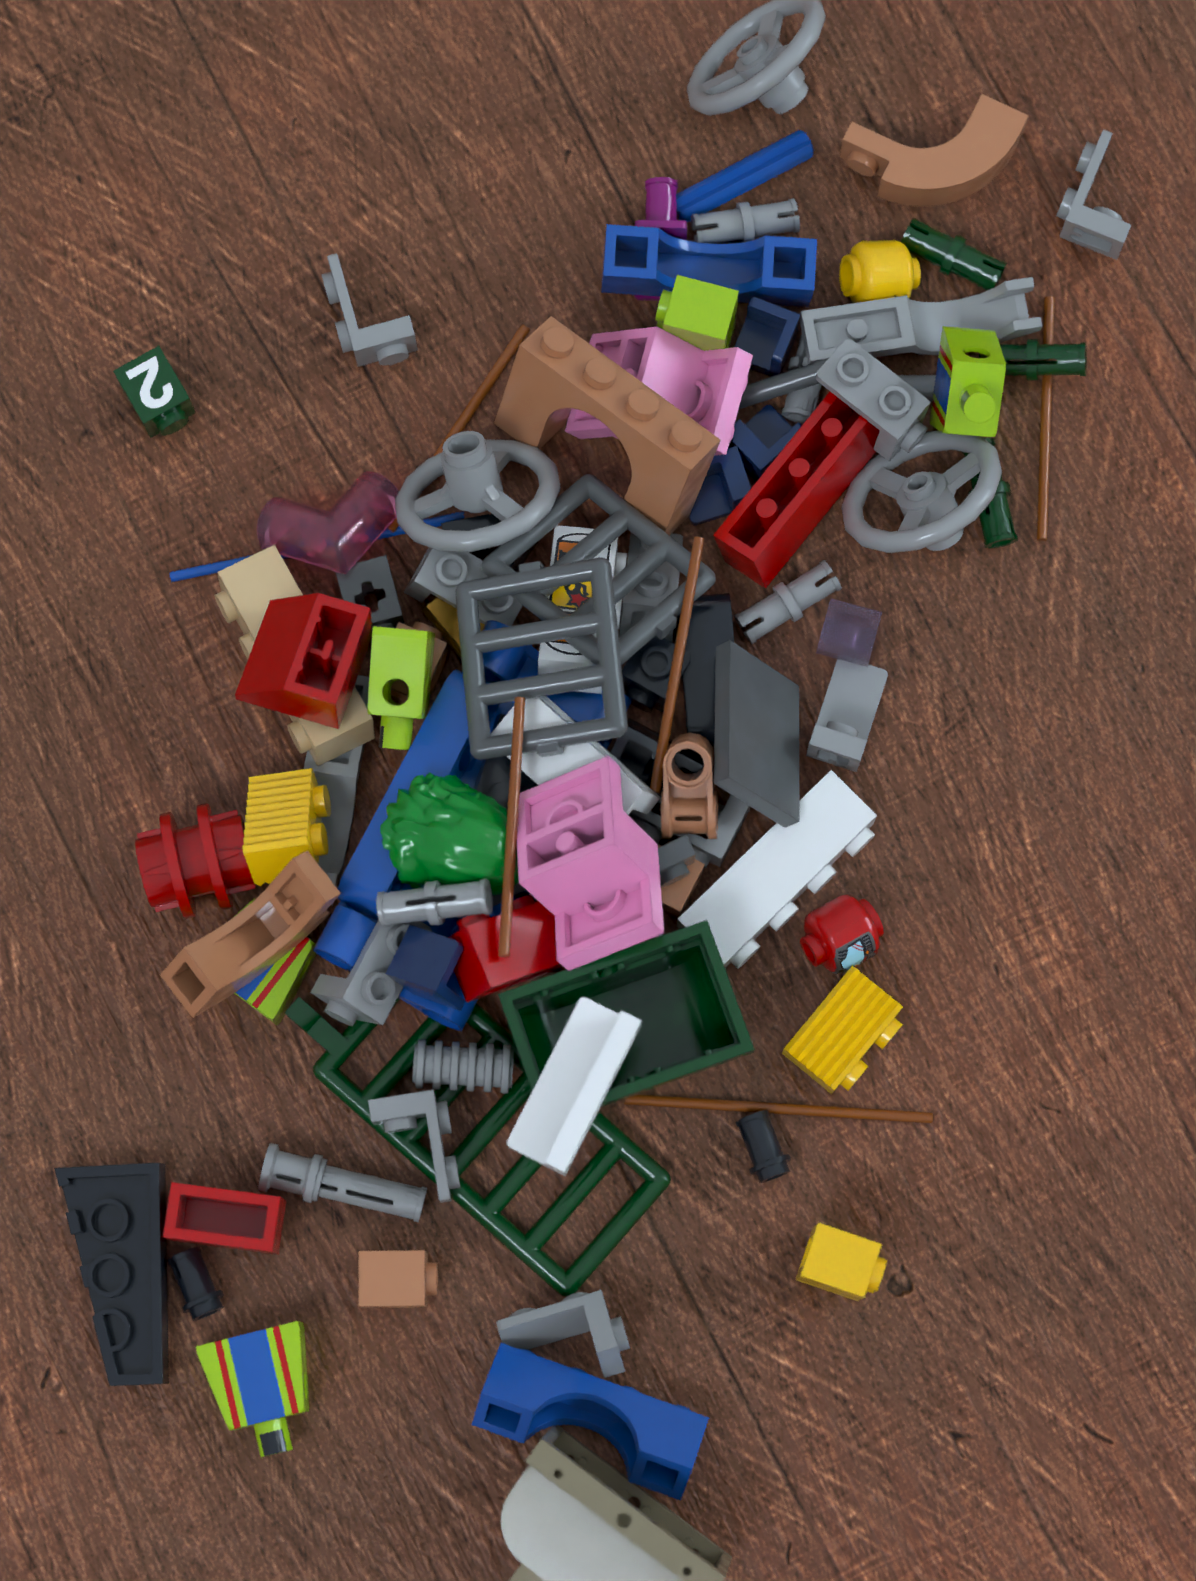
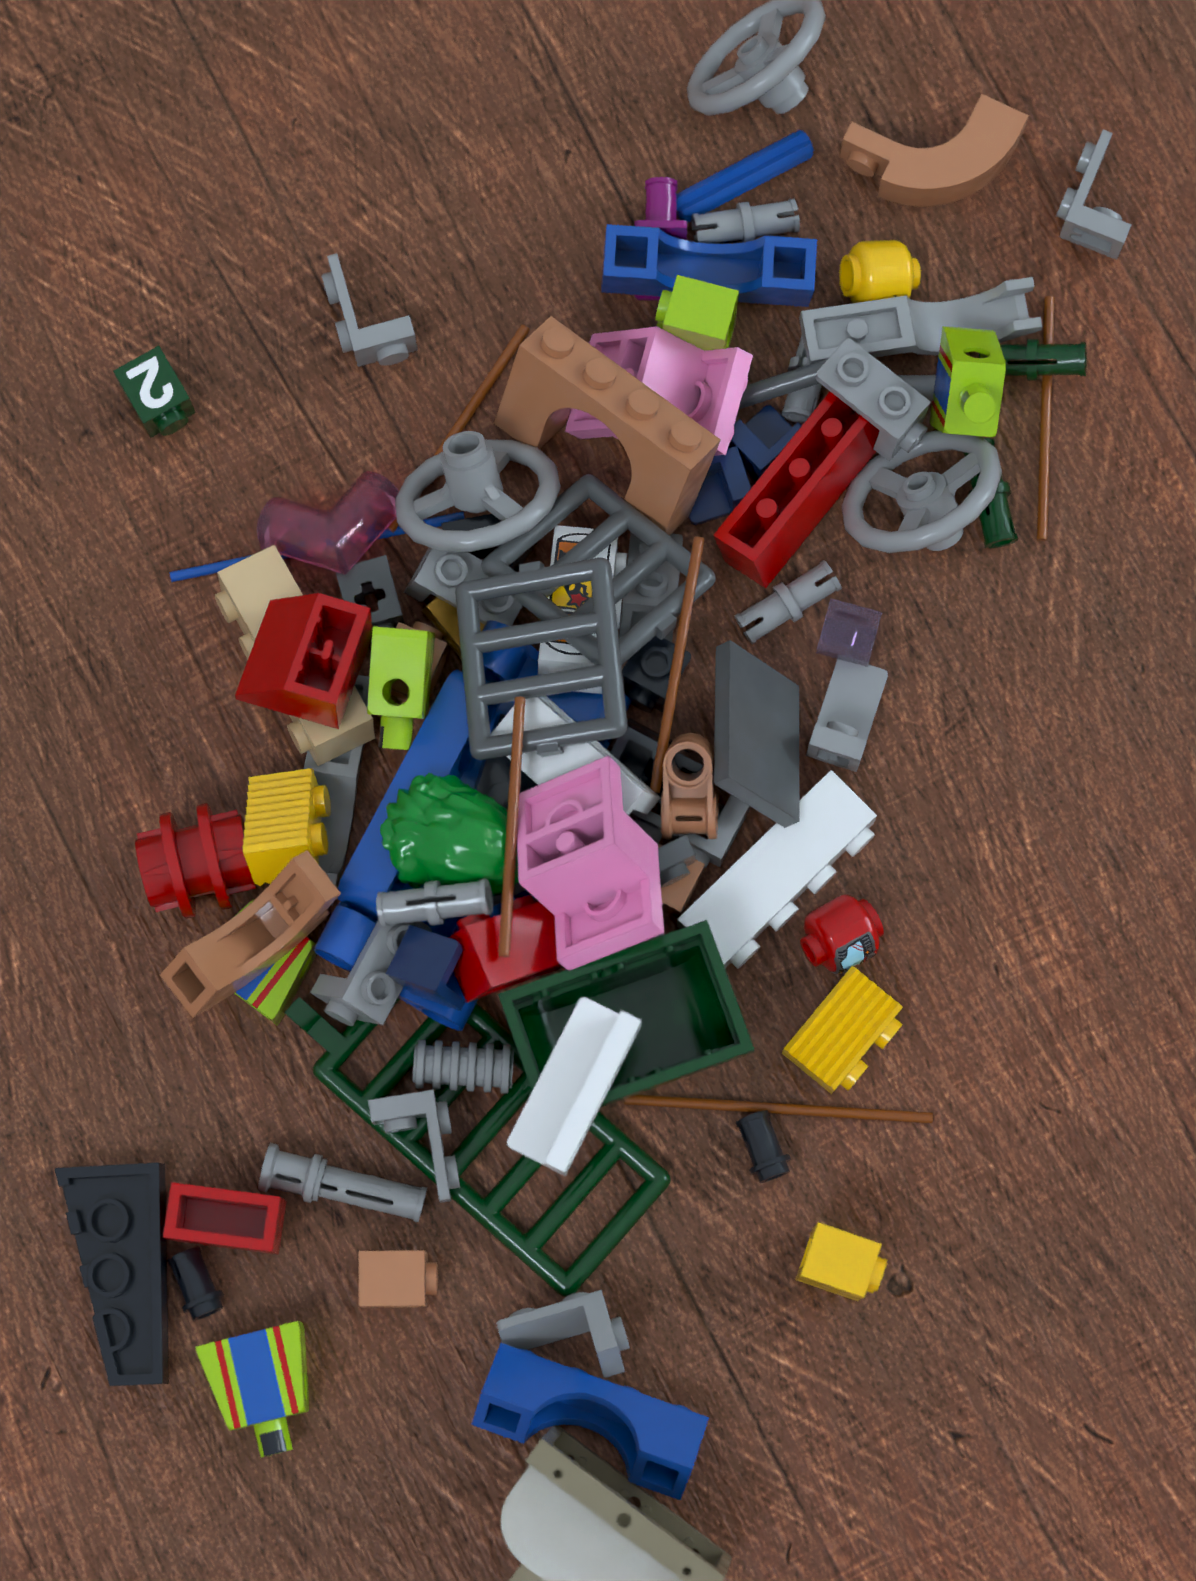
black beam [677,593,734,746] -> none
dark blue panel [734,297,801,377] -> none
dark green pin [901,217,1007,291] -> none

